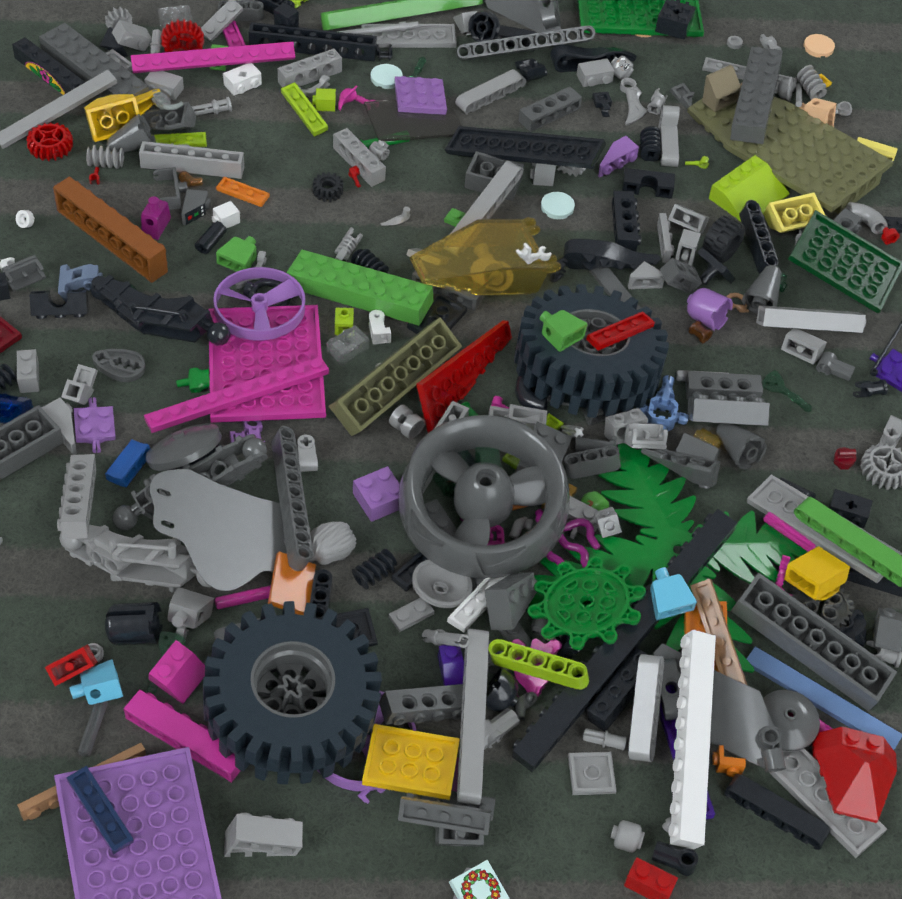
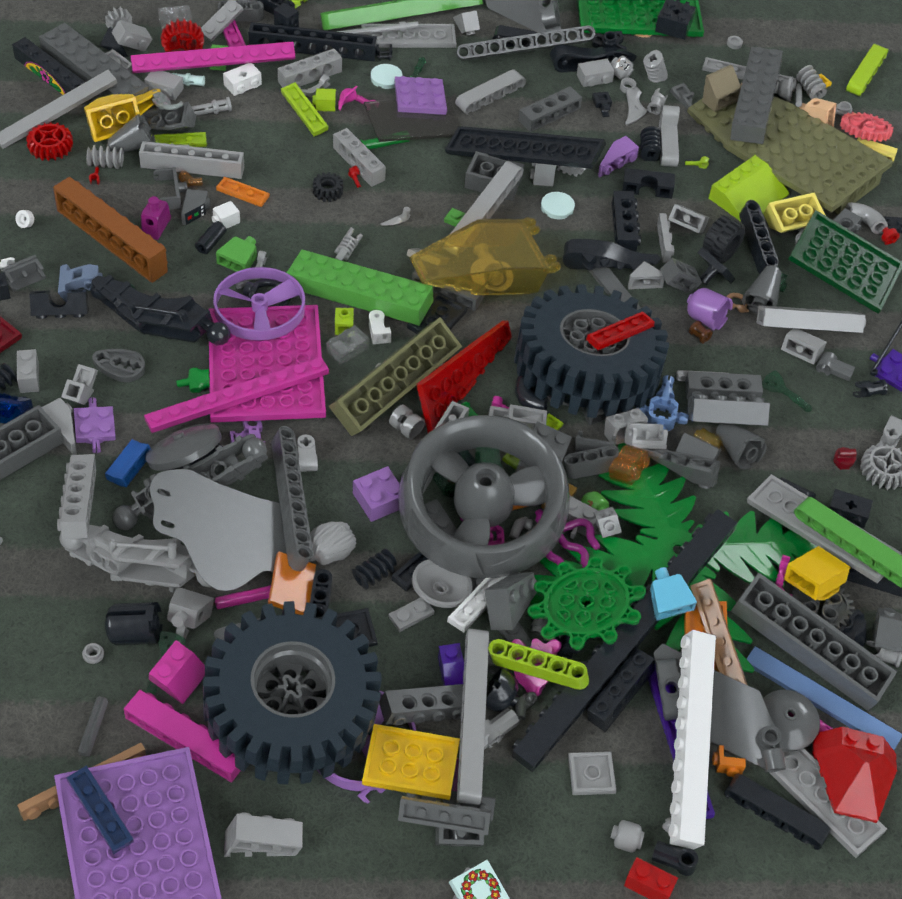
red brick [45,644,98,686] -> none
medium azure torso [70,659,123,705] -> none
light grey axle [149,29,162,54] -> none
black piece [351,249,389,273] -> none
light grey gear [369,140,390,160] -> none
light grey pin [422,629,470,648] -> none
black cylinder [468,11,500,42] -> none
black cylinder [515,58,547,81] -> none
white piece [516,243,551,265] -> none
bright green torso [540,310,587,352] -> none
black piece [549,258,568,282] -> none
light grey axle [561,425,584,437] -> none
light grey axle [583,728,627,750] -> none
beam [628,654,664,762] -> none
light grey brick [675,229,701,266] -> none
light grey piece [760,34,782,50] -> none
dark pink axle [764,512,816,552] -> none
light nougat tile [804,34,835,58] -> none
none -> light aqua pin [172,73,205,86]
none -> black plant [591,31,627,50]
none -> clear orange brick [609,445,650,485]
none -> light grey piece [643,50,668,83]
none -> coral gear [840,112,893,142]
none -> lime beam [846,44,889,97]

